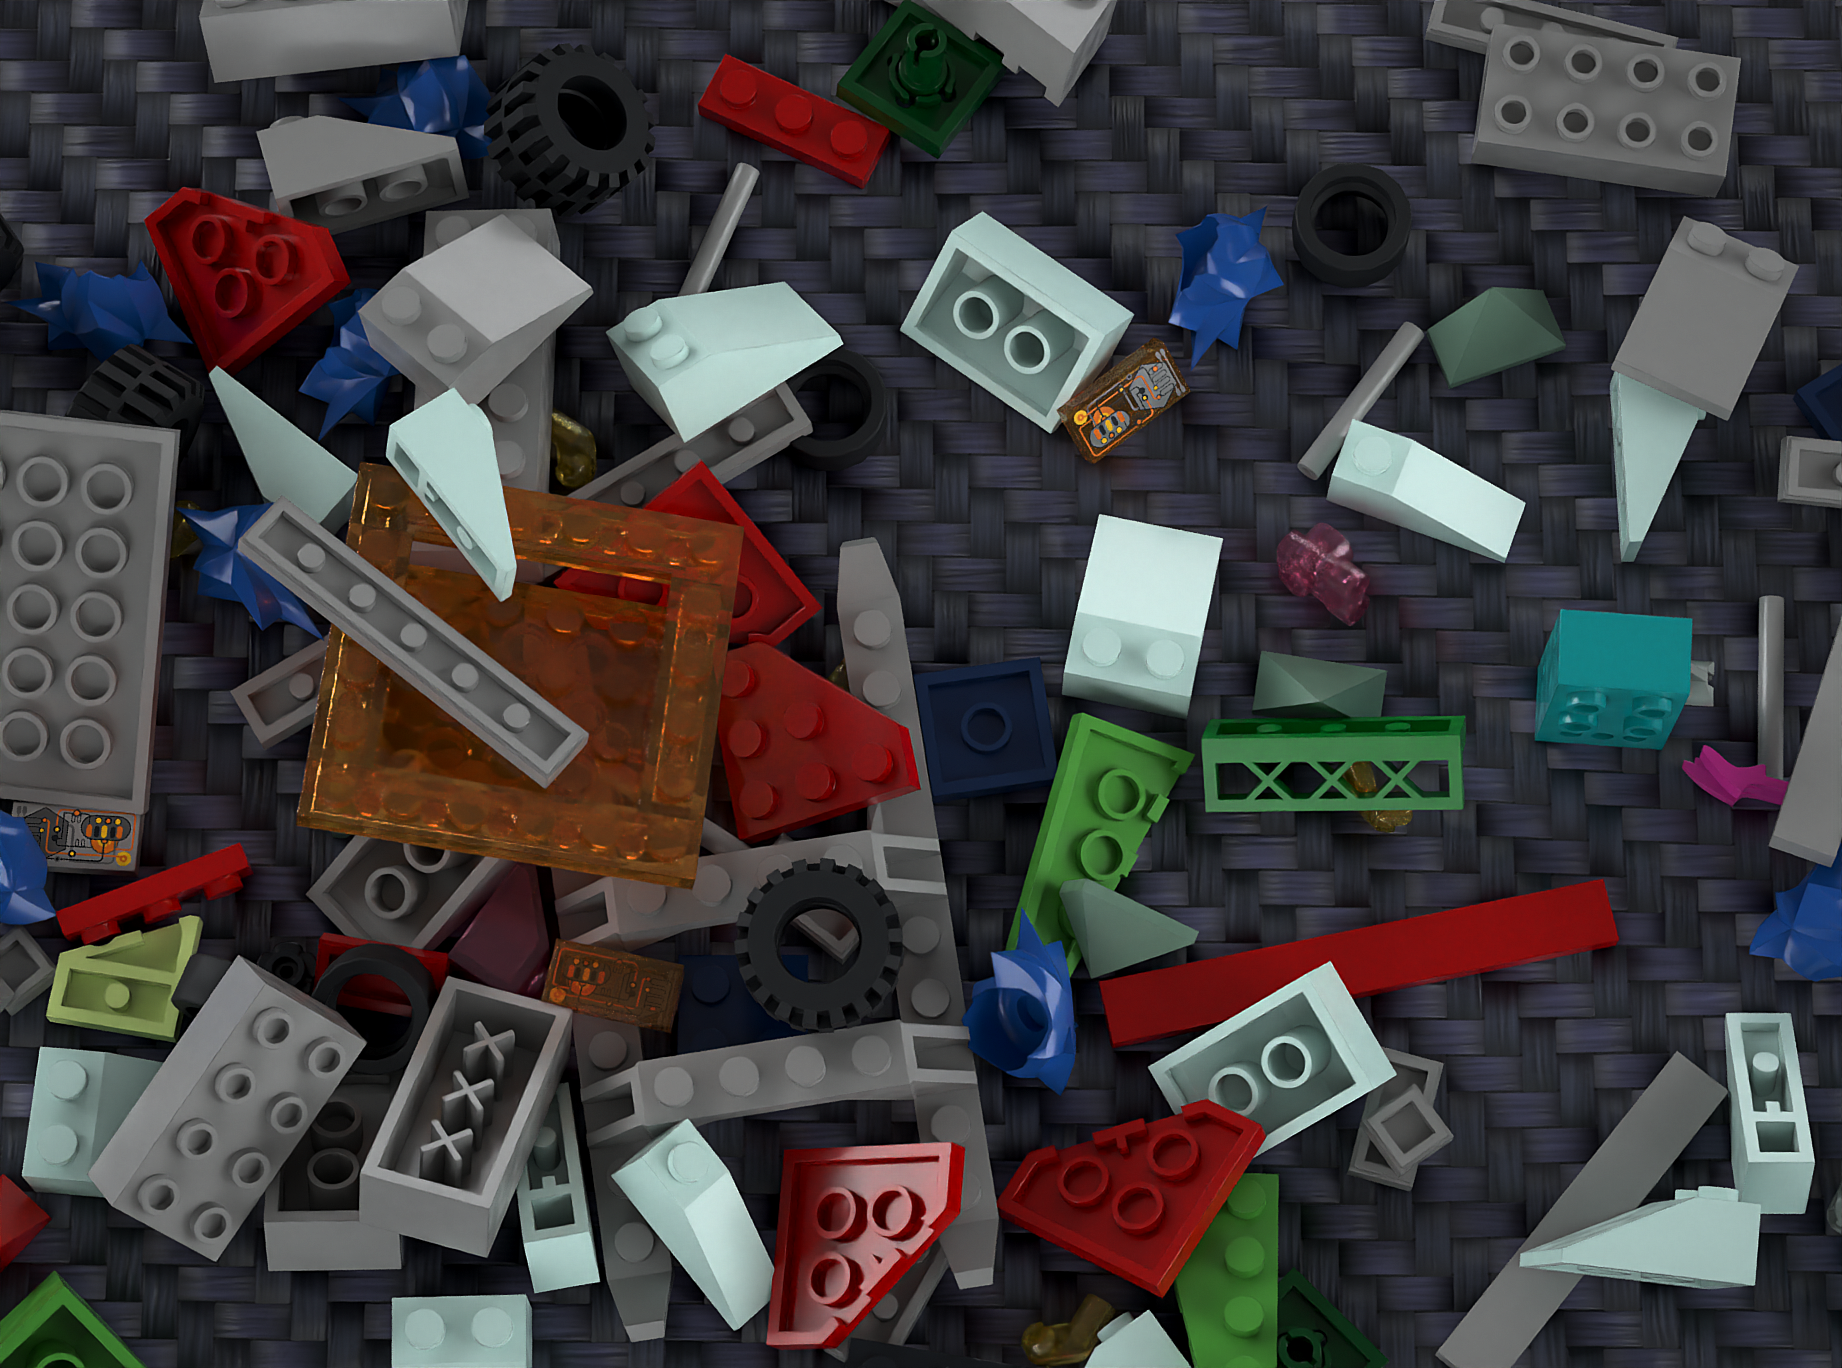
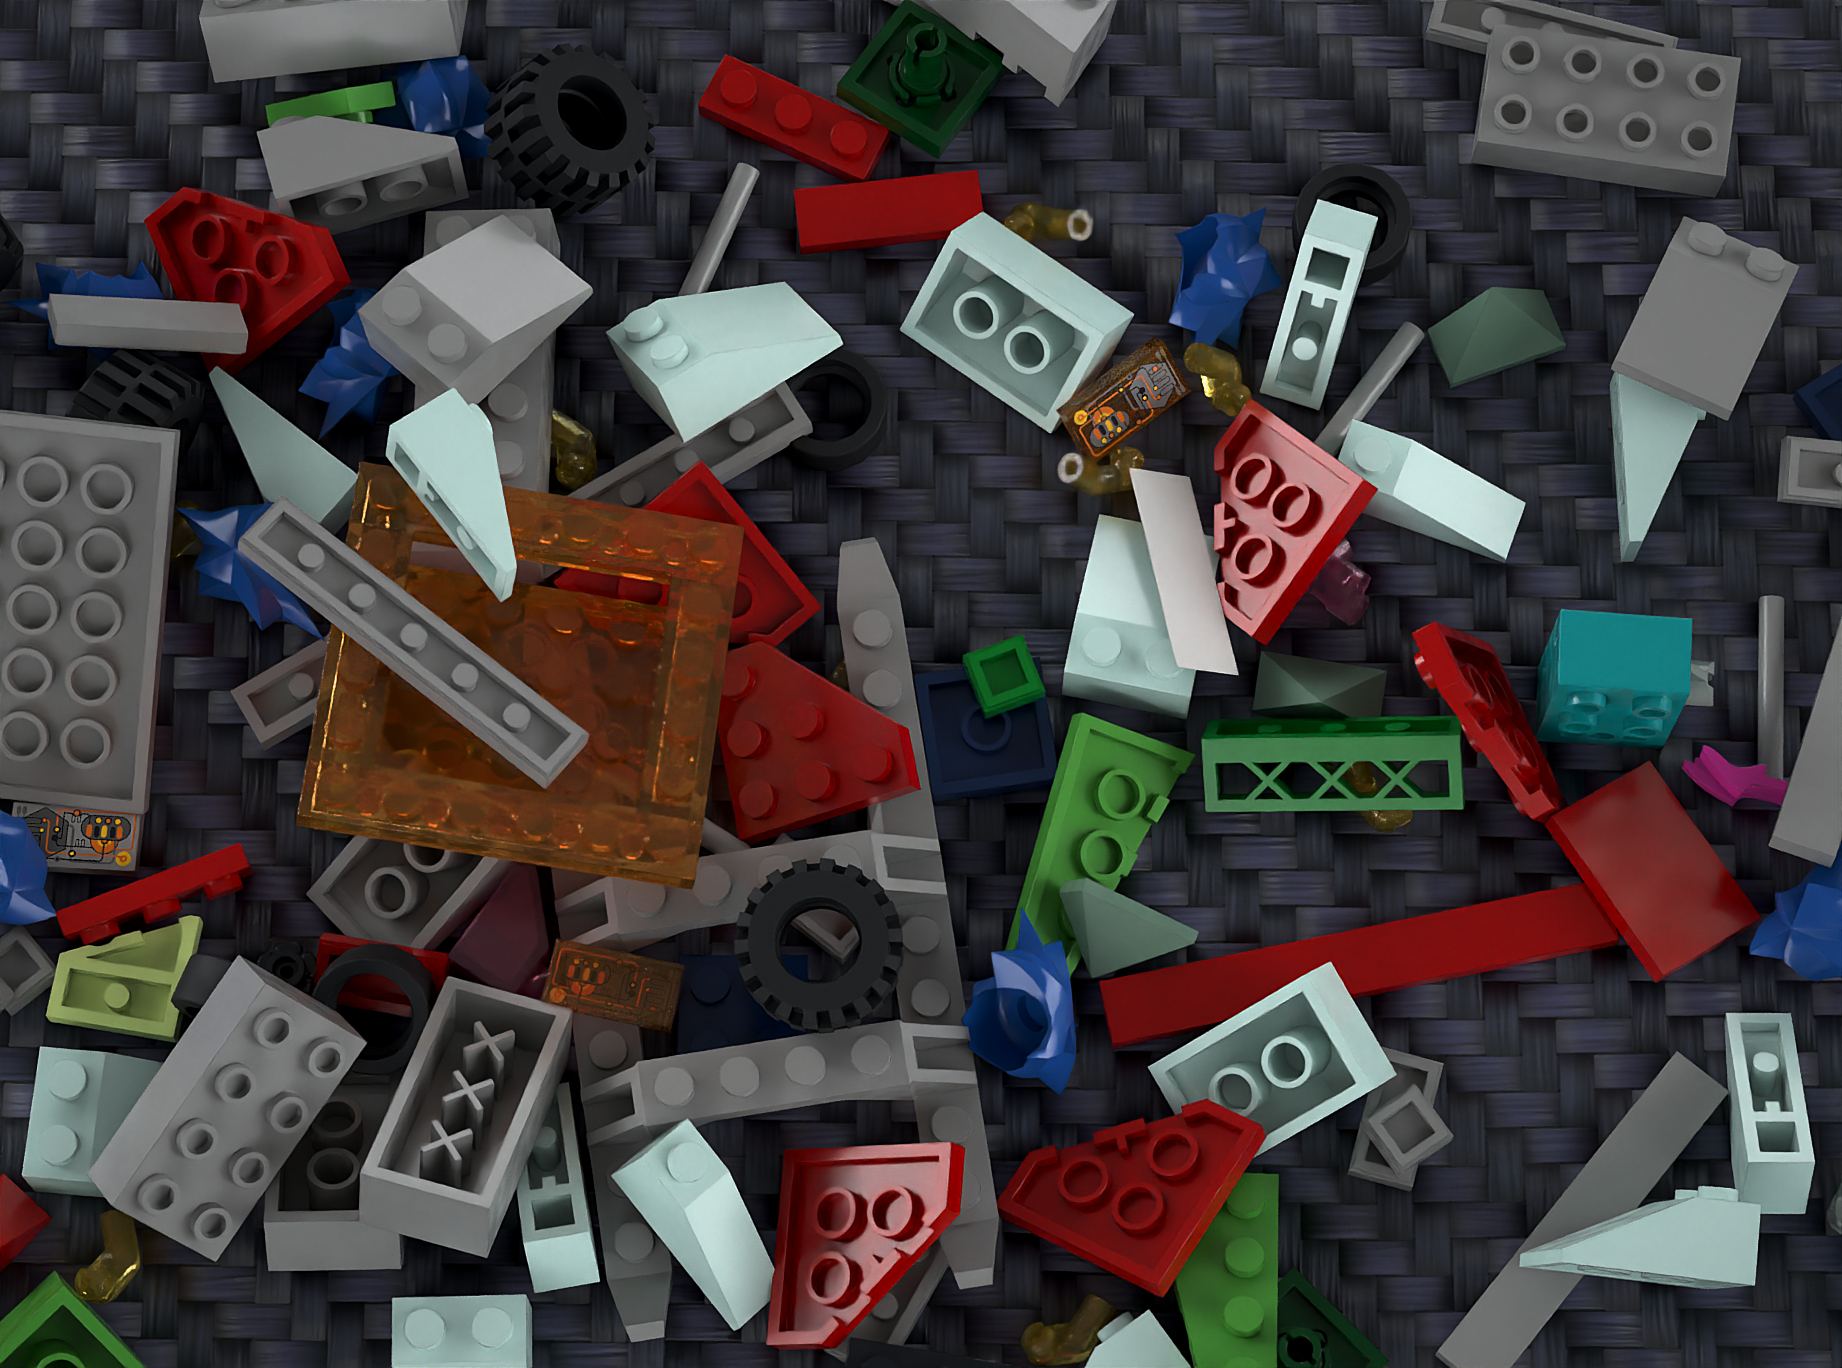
none -> light grey tile [47,294,249,354]
none -> clear yellow arm [75,1209,141,1304]
none -> bright green plate [265,81,396,127]
none -> red tile [794,169,983,255]
none -> green tile [962,634,1045,719]
none -> clear yellow arm [1003,201,1094,243]
none -> clear yellow arm [1058,447,1144,497]
none -> white sticker [1129,468,1239,675]
none -> clear yellow arm [1184,342,1251,416]
none -> plate [1214,398,1378,646]
none -> light aqua slope [1260,199,1378,410]
none -> red plate [1412,621,1568,823]
none -> red tile [1545,761,1761,983]

